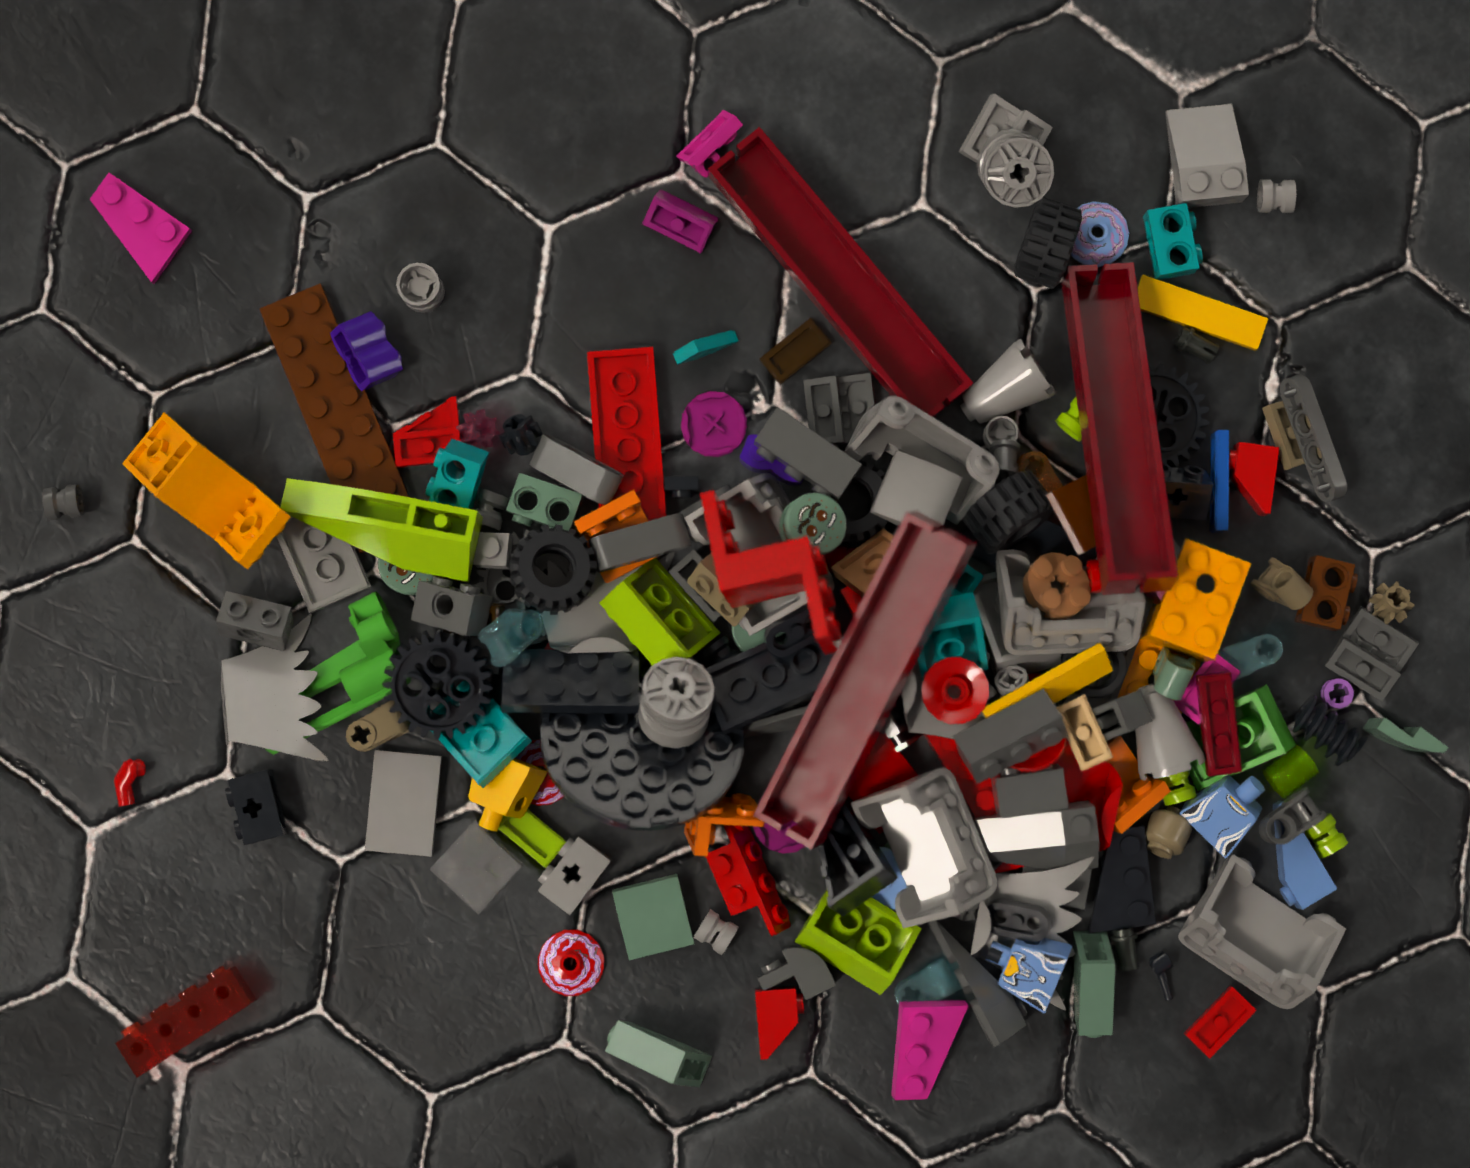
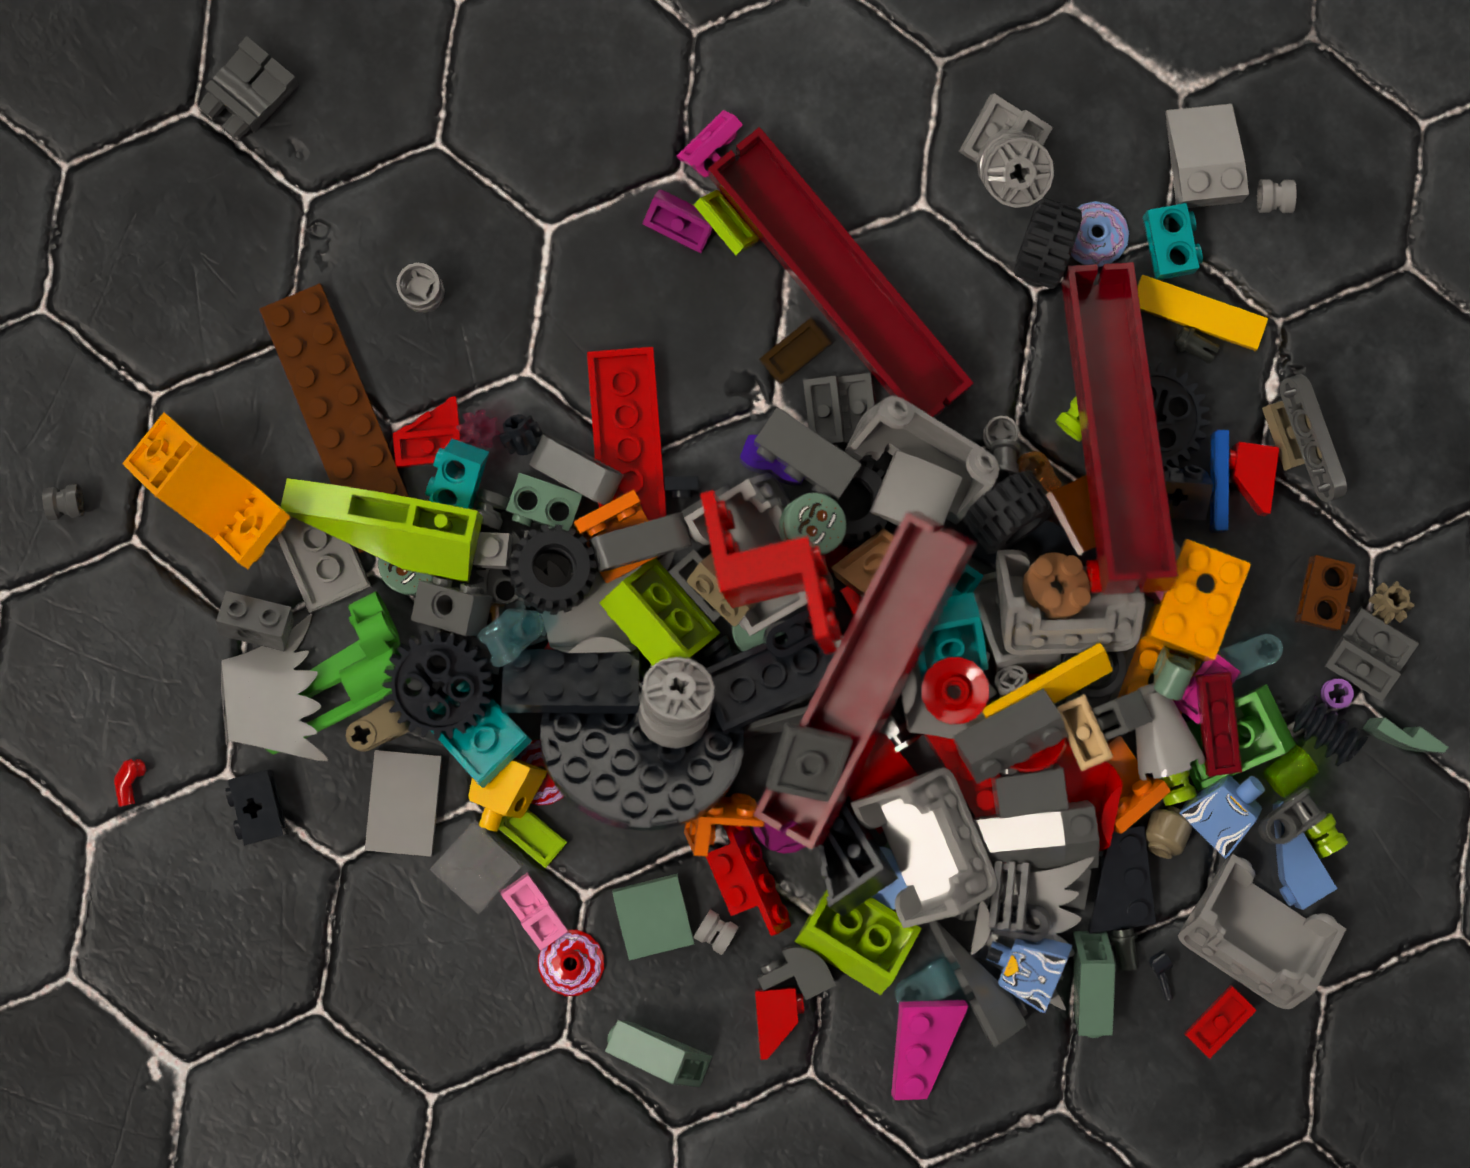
dark pink wing [90,173,192,284] -> none
clear red brick [115,966,257,1077] -> none
dark purple brick [330,311,403,391] -> none
light grey brick [538,836,612,915] -> none
teal tile [673,330,739,365] -> none
magenta tile [681,391,747,458] -> none
light grey cone [960,338,1056,424] -> none
dark tan piece [1250,557,1313,610] -> none
none -> dark grey hips [198,36,299,141]
none -> bright pink slope [500,872,568,951]
none -> lime tile [694,190,759,255]
none -> dark grey tile [766,723,853,802]
none -> flat silver tile [989,861,1031,932]

